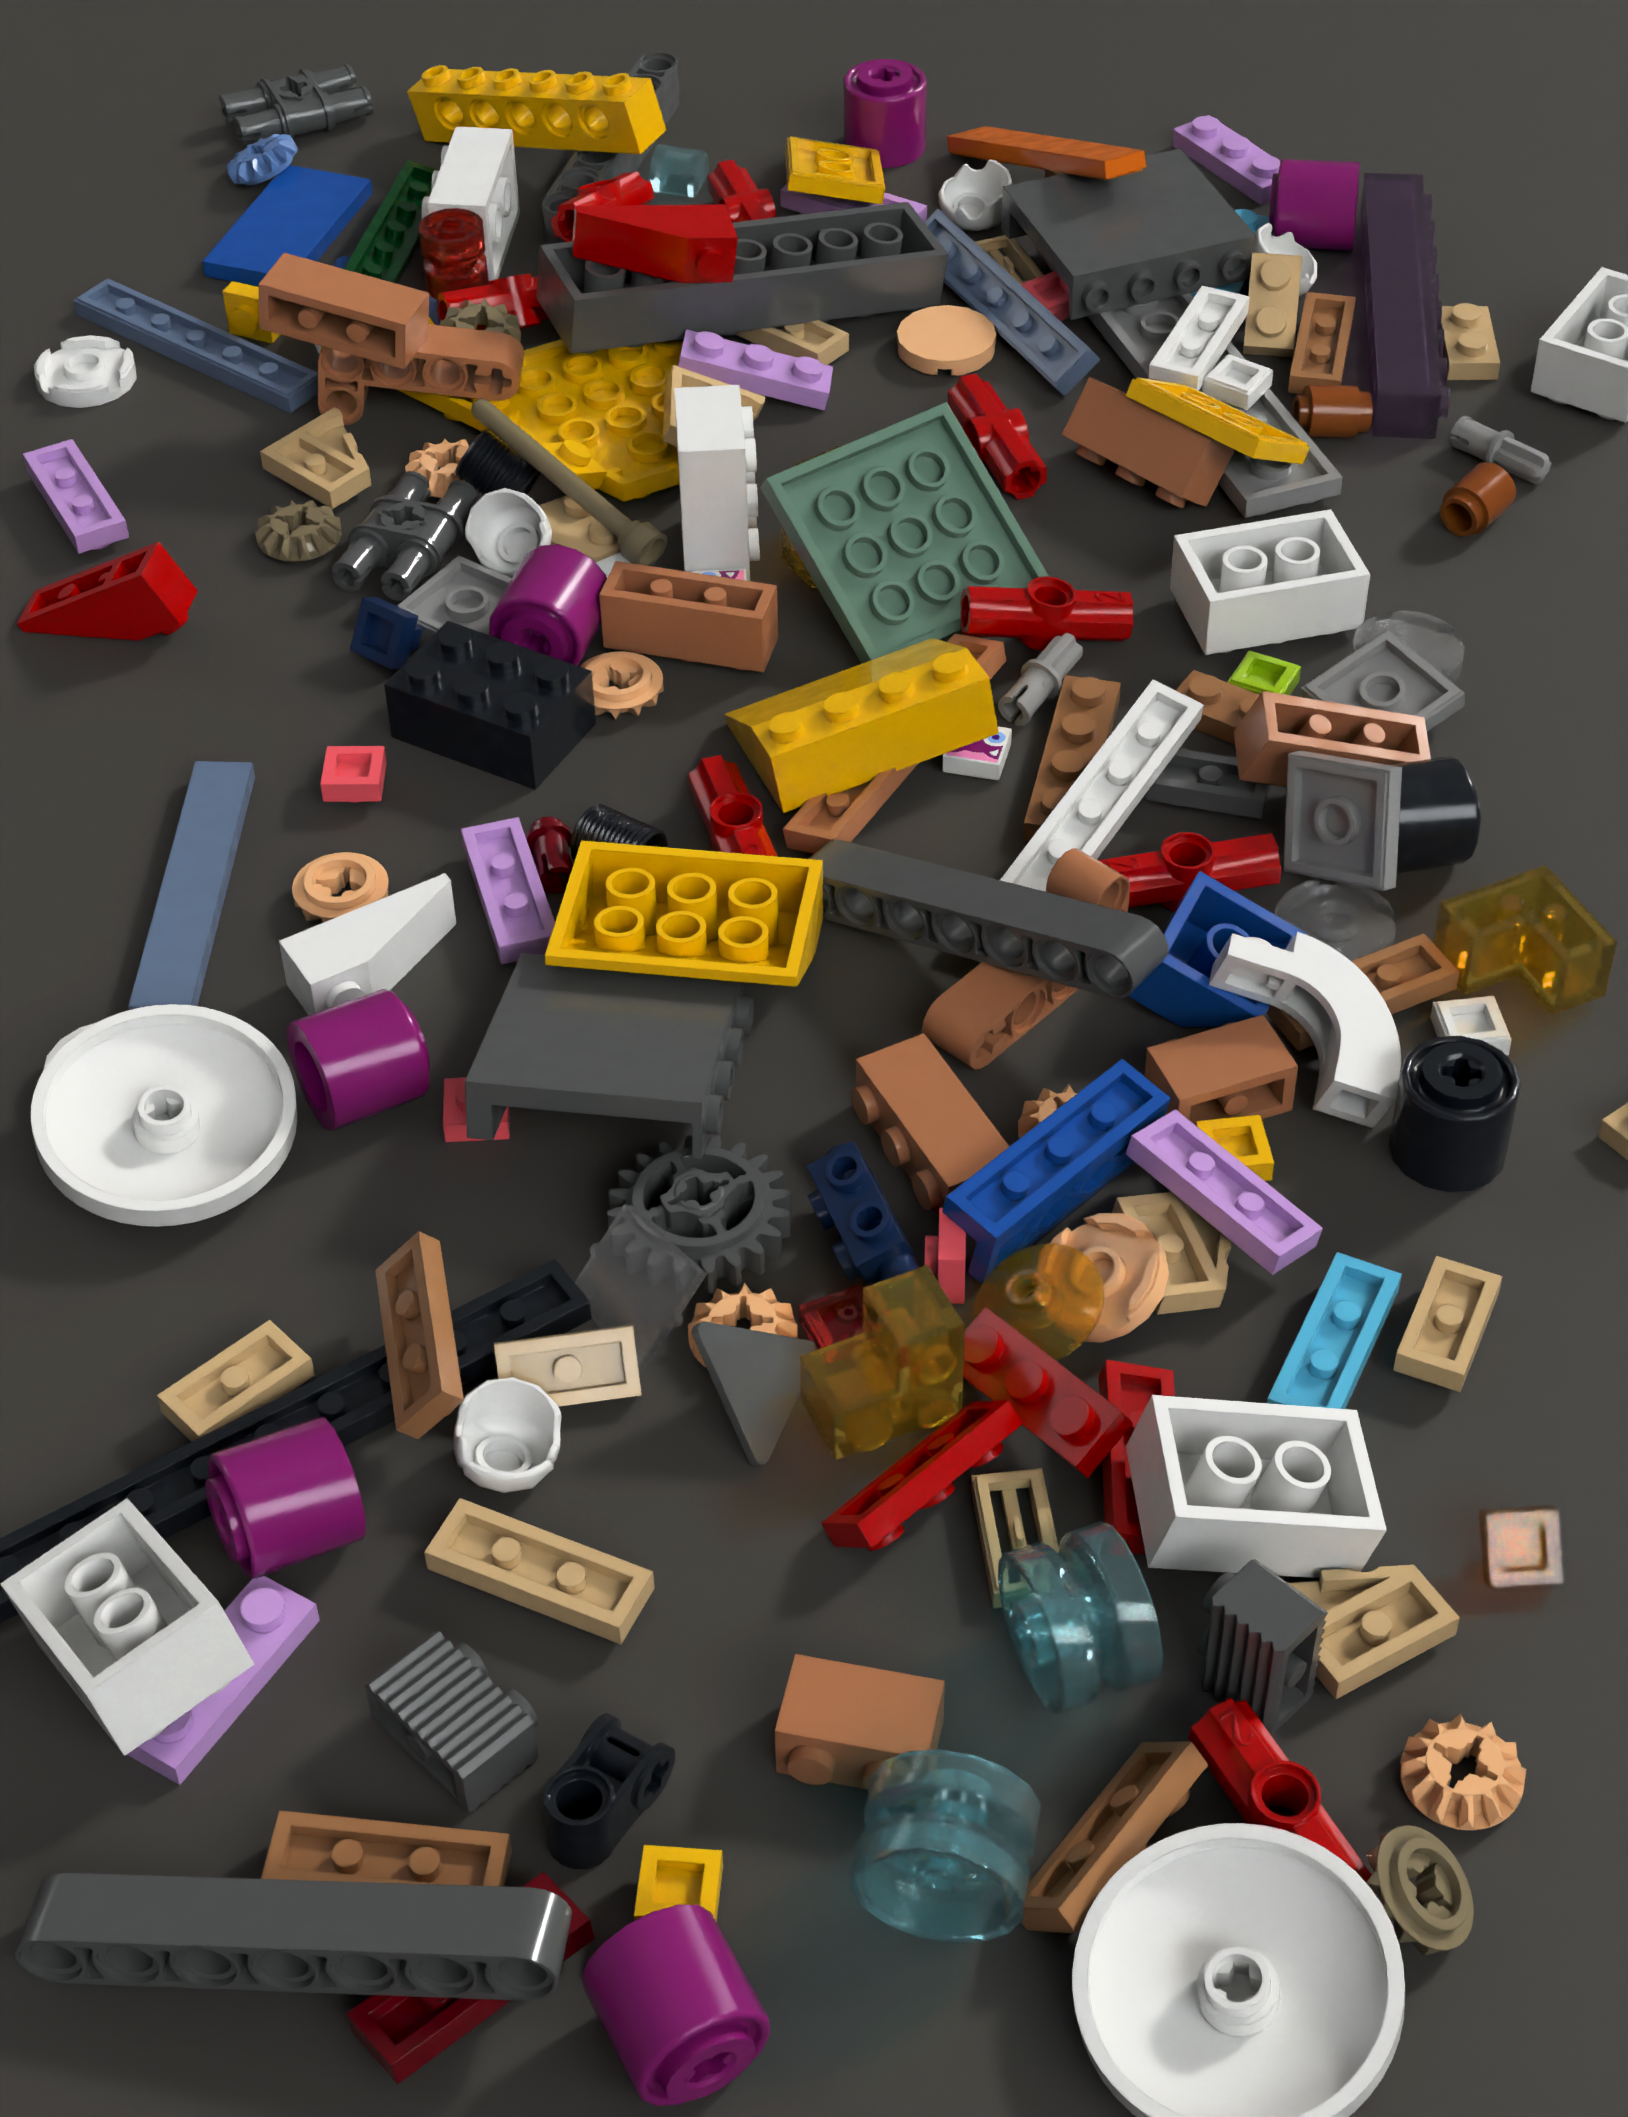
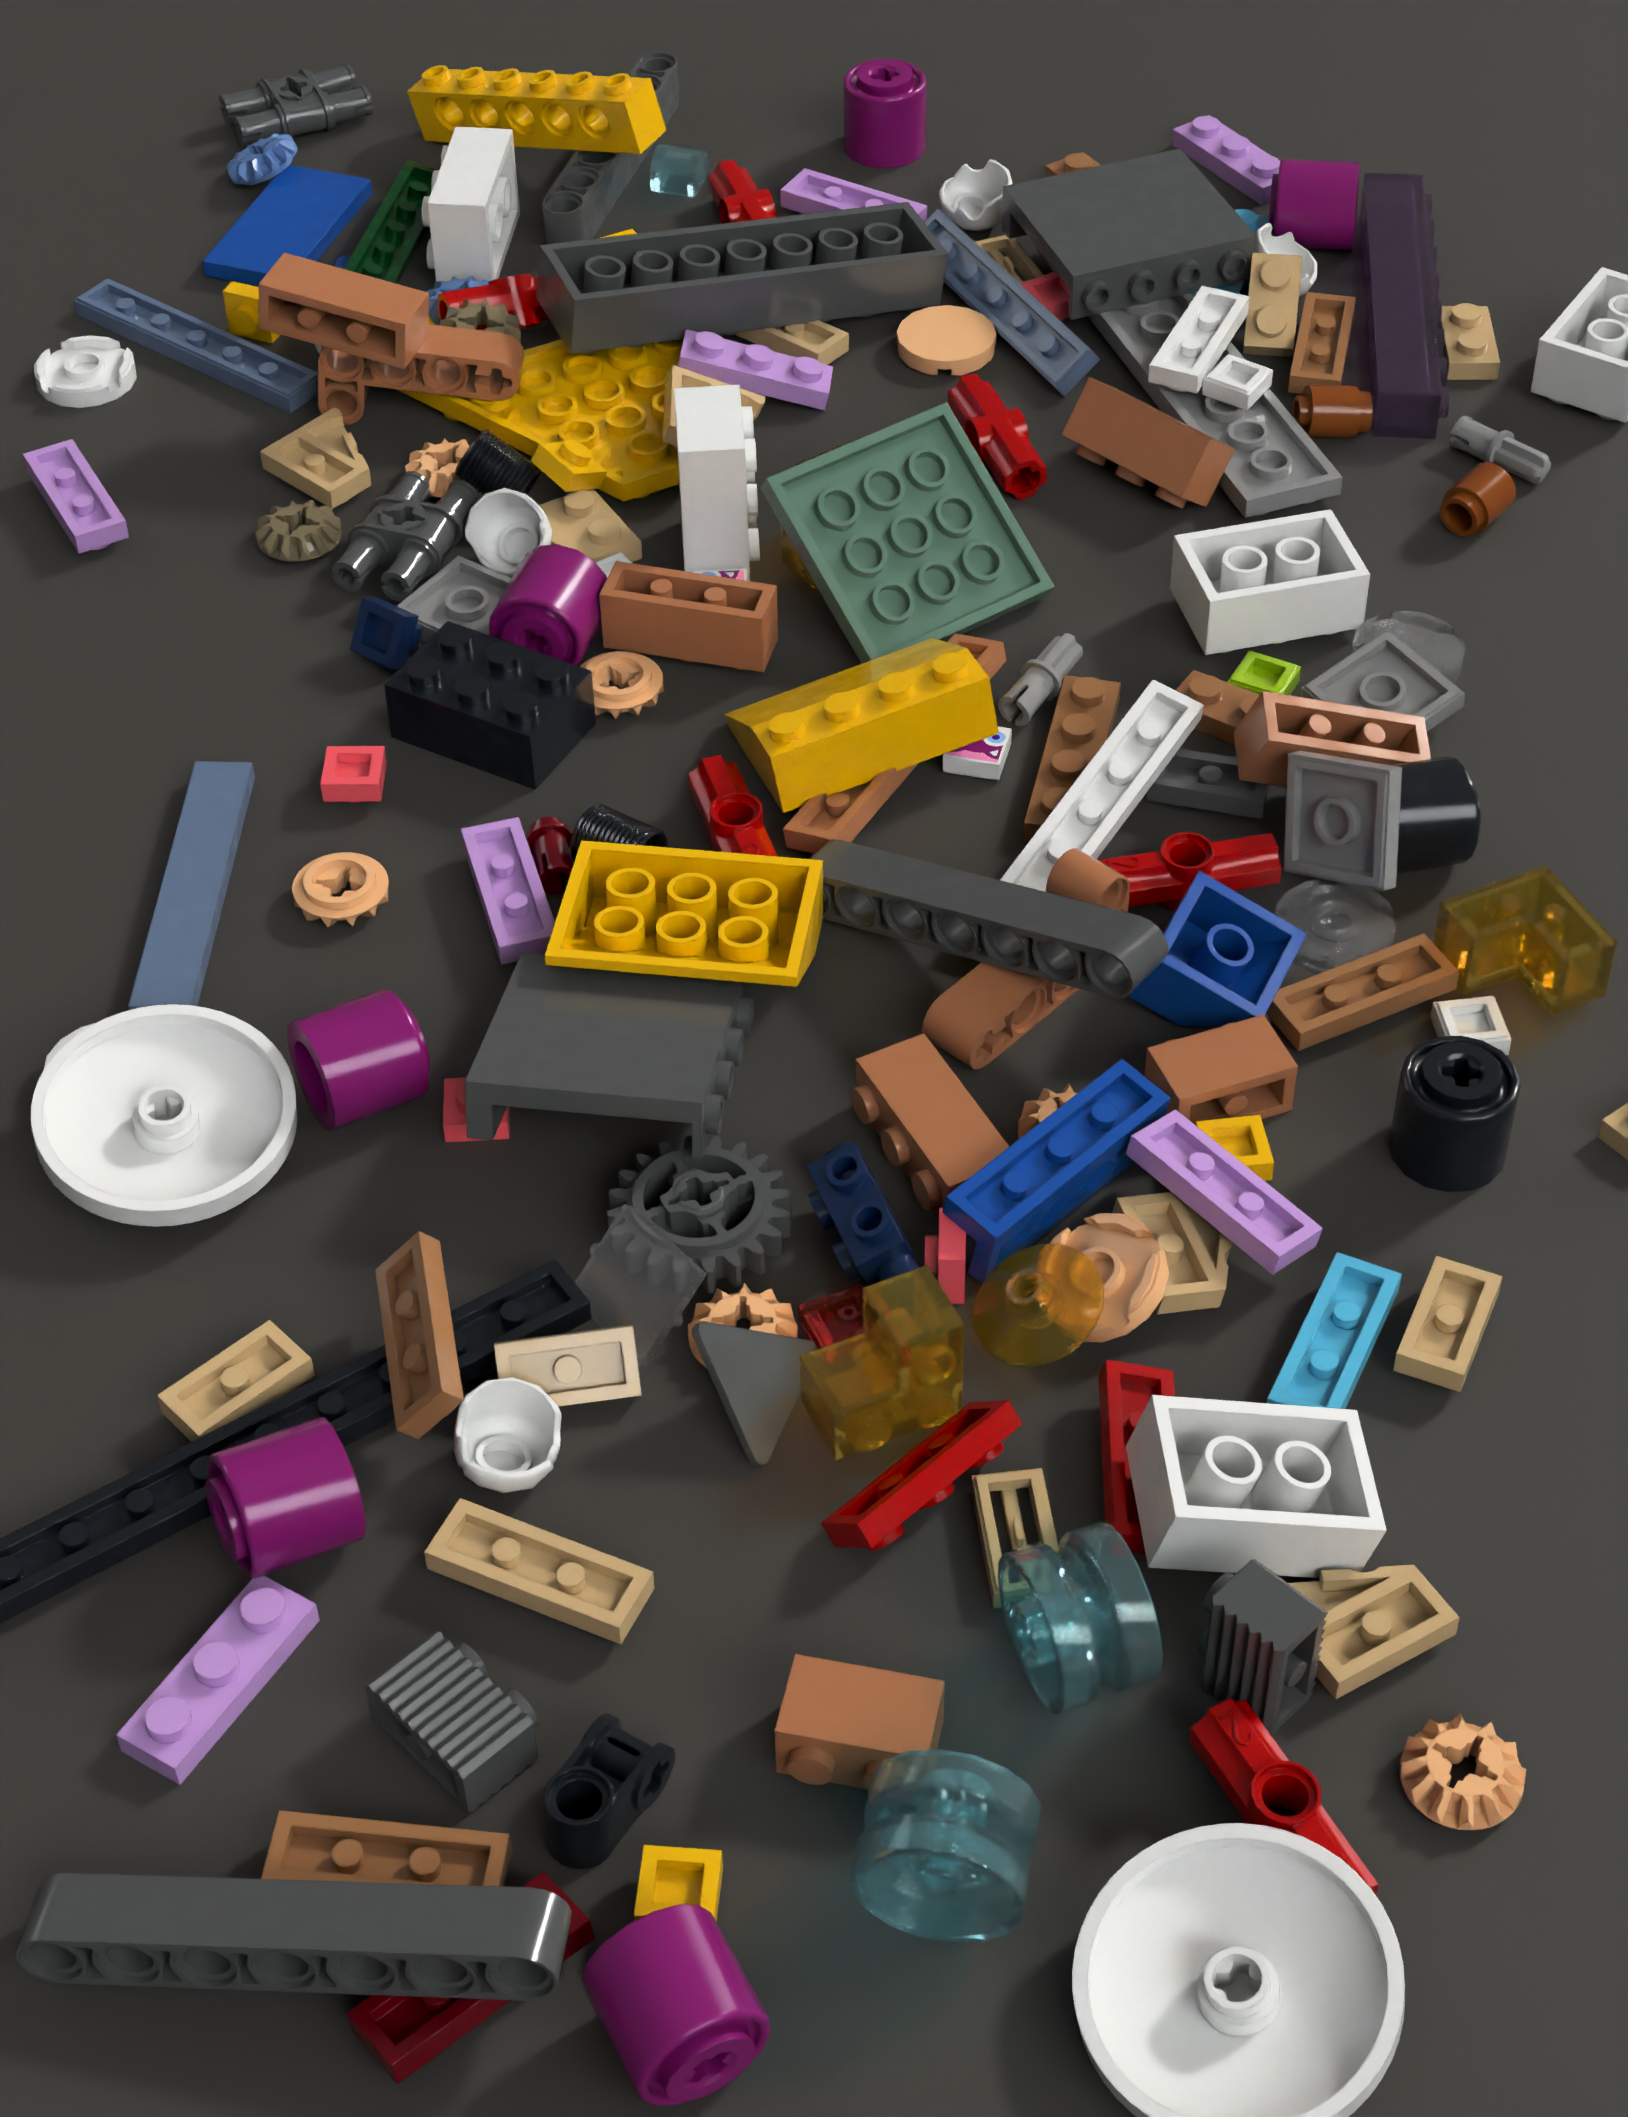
white brick [0,1498,255,1756] -> none
red slope [16,541,198,641] -> none
white slope [279,873,456,1015] -> none
clear red wheel [419,208,489,300] -> none
dark tan piece [471,399,667,566] -> none
red piece [551,171,654,242] -> none
red slope [571,204,738,283] -> none
yellow tile [785,136,885,205] -> none
red plate [941,1306,1133,1478] -> none
orange tile [947,126,1146,180] -> none
red piece [960,576,1134,651] -> none
medium nougat plate [1010,1741,1208,1933] -> none
yellow tile [1126,377,1310,464] -> none
white arch [1209,931,1401,1128] -> none
dark tan gear [1366,1825,1474,1956] -> none
clear orange plate [1479,1505,1563,1588] -> none

